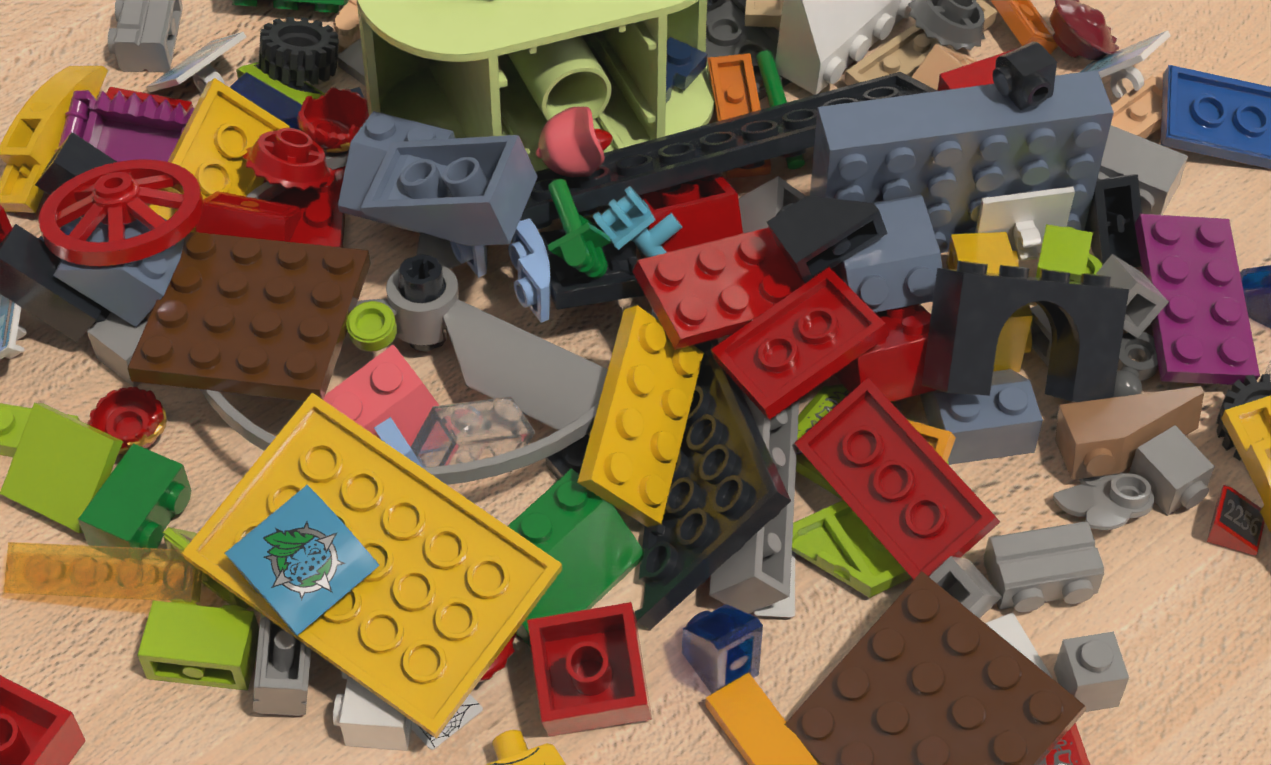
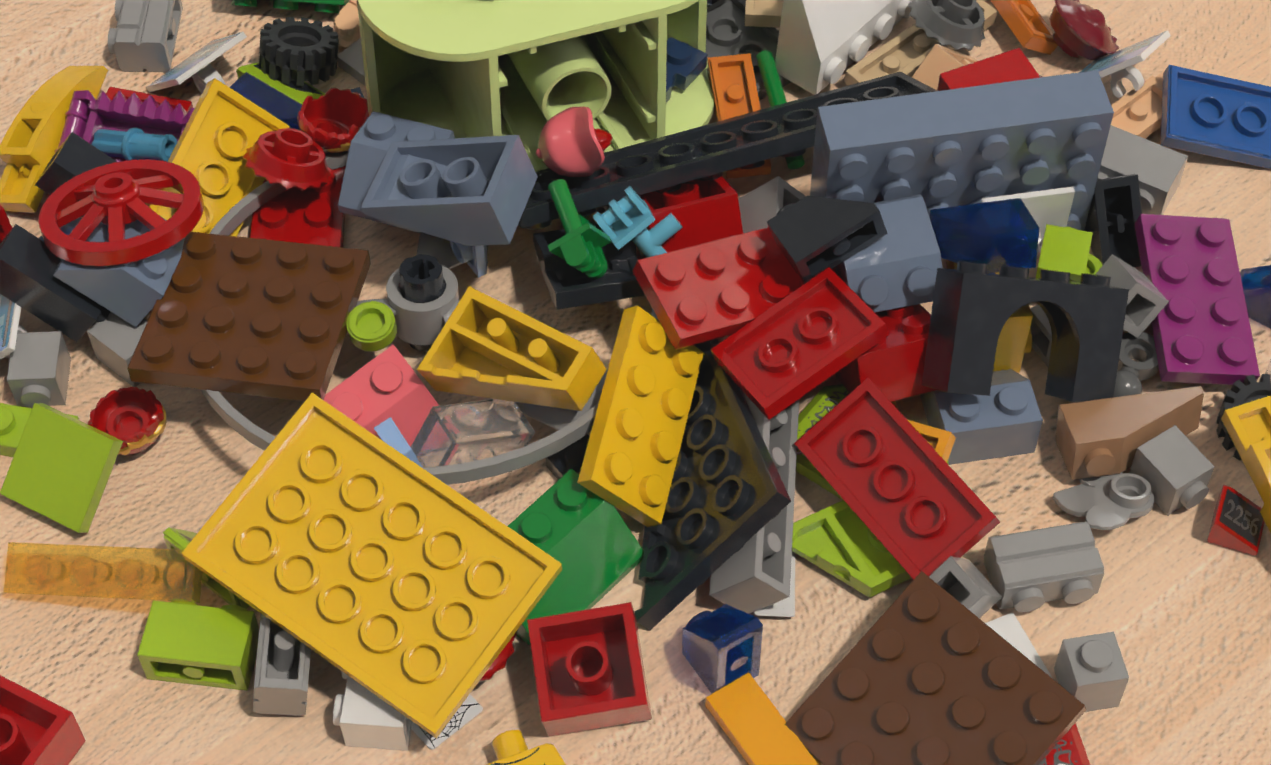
green brick [78,443,192,567] -> none
red slope [196,191,302,242] -> none
dark azure slope [224,485,380,635] -> none
light blue slope [508,219,550,323] -> none
black plate [992,42,1057,111] -> none
none -> light grey brick [7,331,71,408]
none -> dark azure axle [91,128,178,162]
none -> yellow wedge [417,286,607,411]
none -> clear blue slope [929,198,1040,273]

